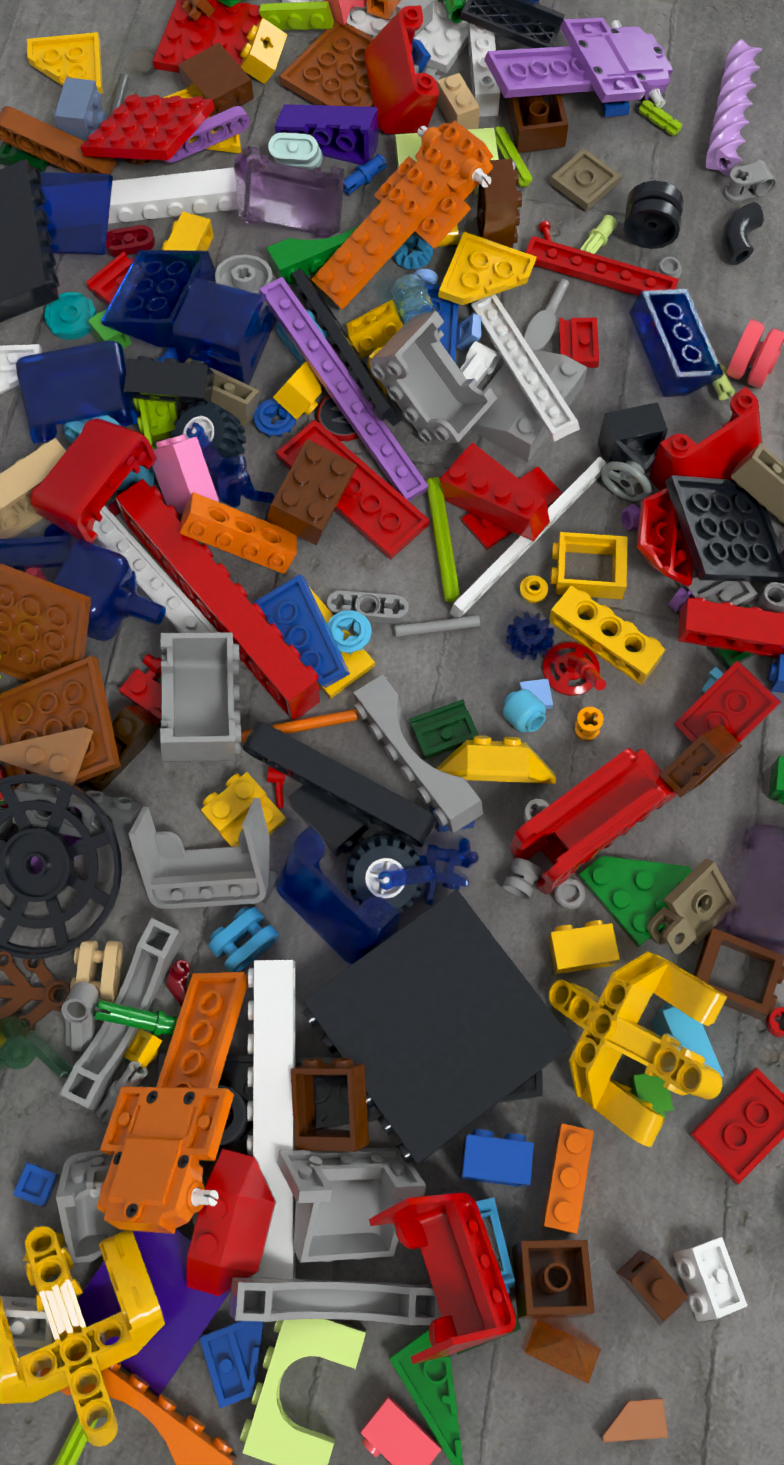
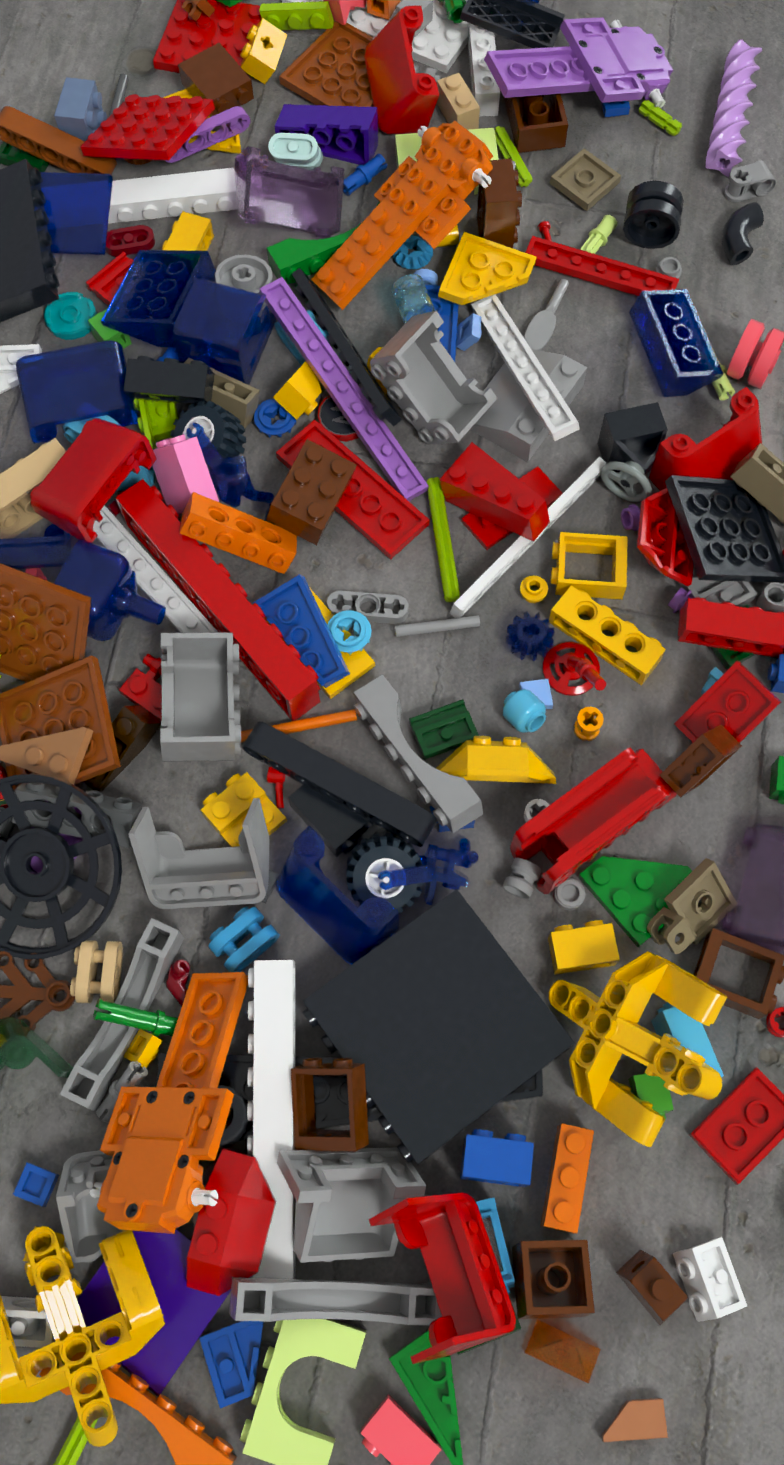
yellow plate [27,32,103,95] -> none
light grey piece [61,982,99,1052] -> none
yellow bracket [346,299,403,358] -> none
blue plate [412,39,431,73] -> none
white piece [460,341,500,387] -> none
red plate [558,317,599,368] -> none

